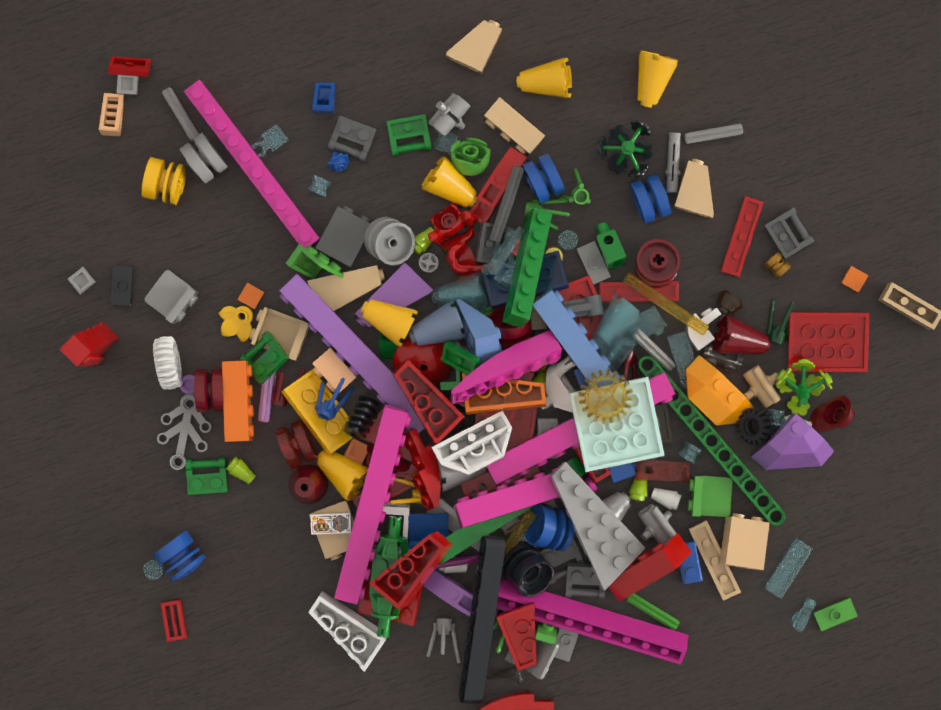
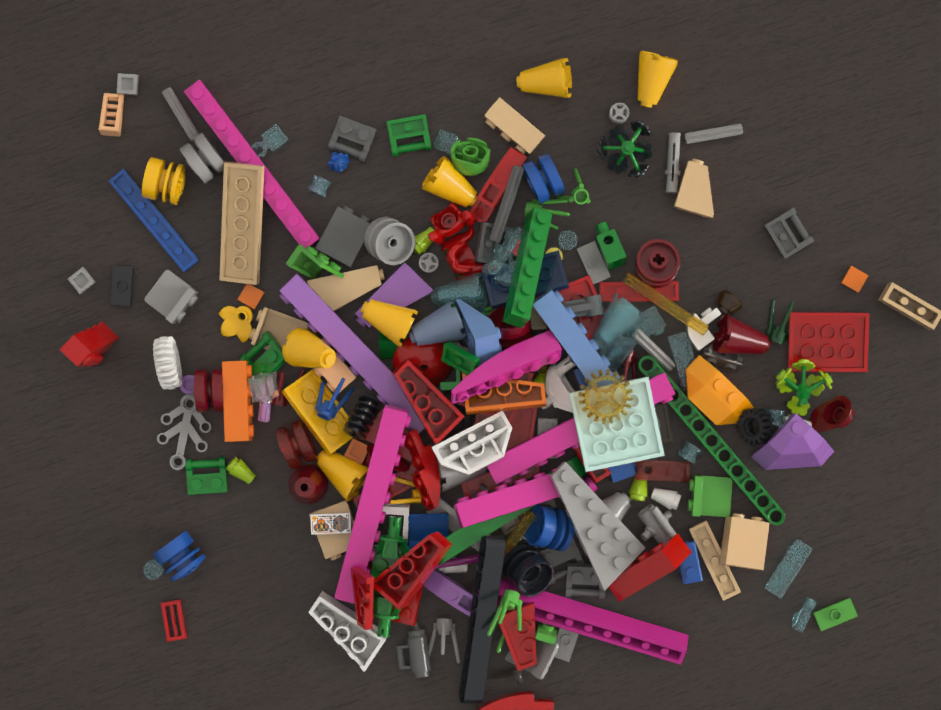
red tile [108,56,151,77] -> none
blue slope [312,82,335,114] -> none
light grey pin [428,93,471,137] -> none
tan slope [446,20,502,74] -> none
bright green axle [626,593,680,630] -> none
blue wheel [630,174,671,224] -> none
red tile [720,196,764,278] -> none
tan pin [743,365,781,408] -> none
pearl gold wheel [763,252,791,279] -> none
none -> blue tile [109,168,199,273]
none -> tan plate [219,162,264,285]
none -> clear brick [248,372,279,404]
none -> yellow cone [282,327,336,368]
none -> red wing [350,566,374,630]
none -> dark grey piece [396,623,431,678]
none -> bright green plant [487,590,523,636]
none -> light grey wheel [609,103,629,124]

